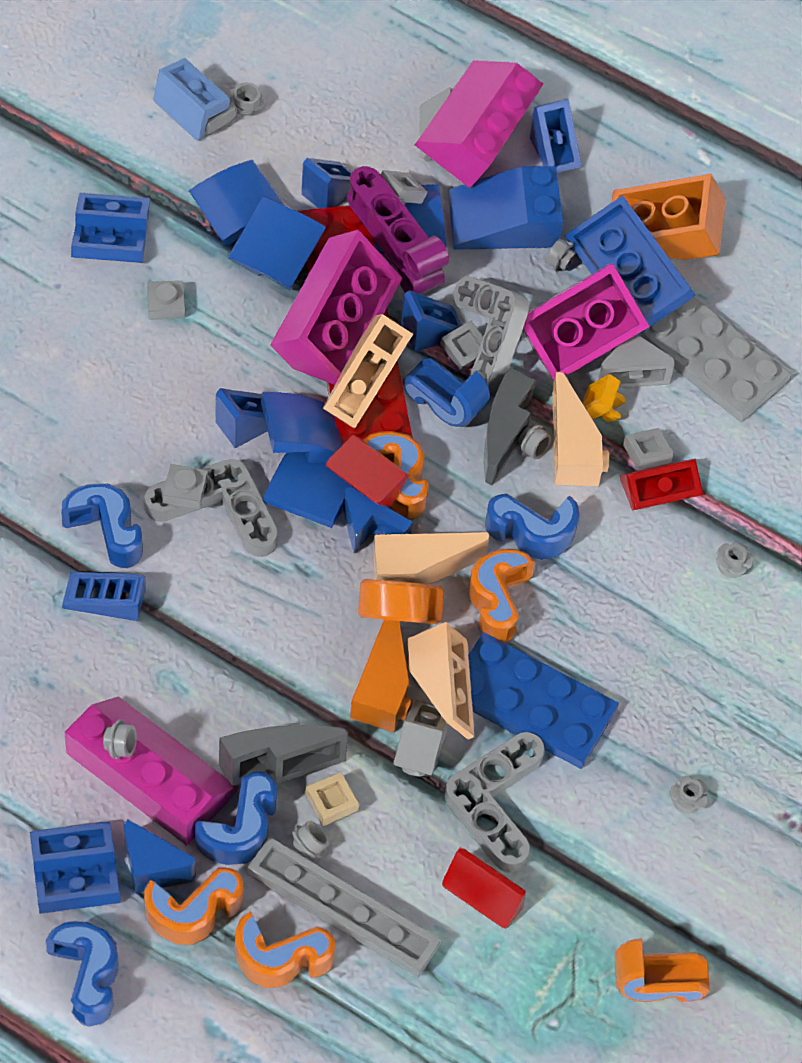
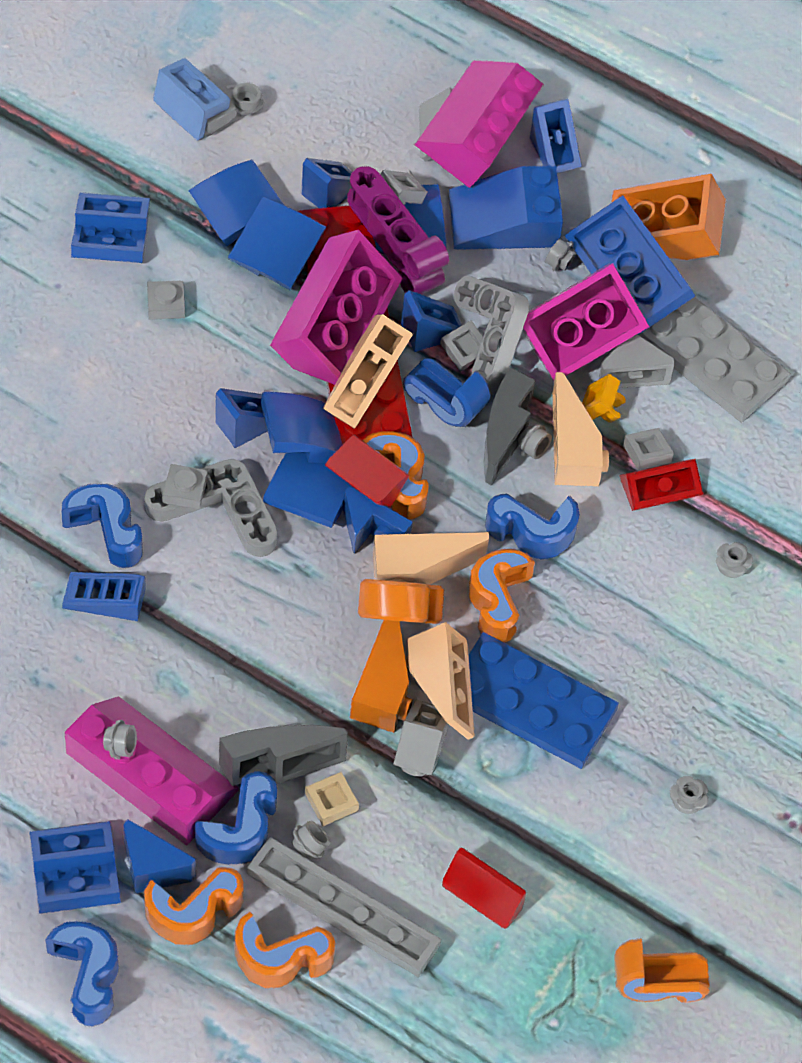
light grey beam [445,732,544,873] -> none

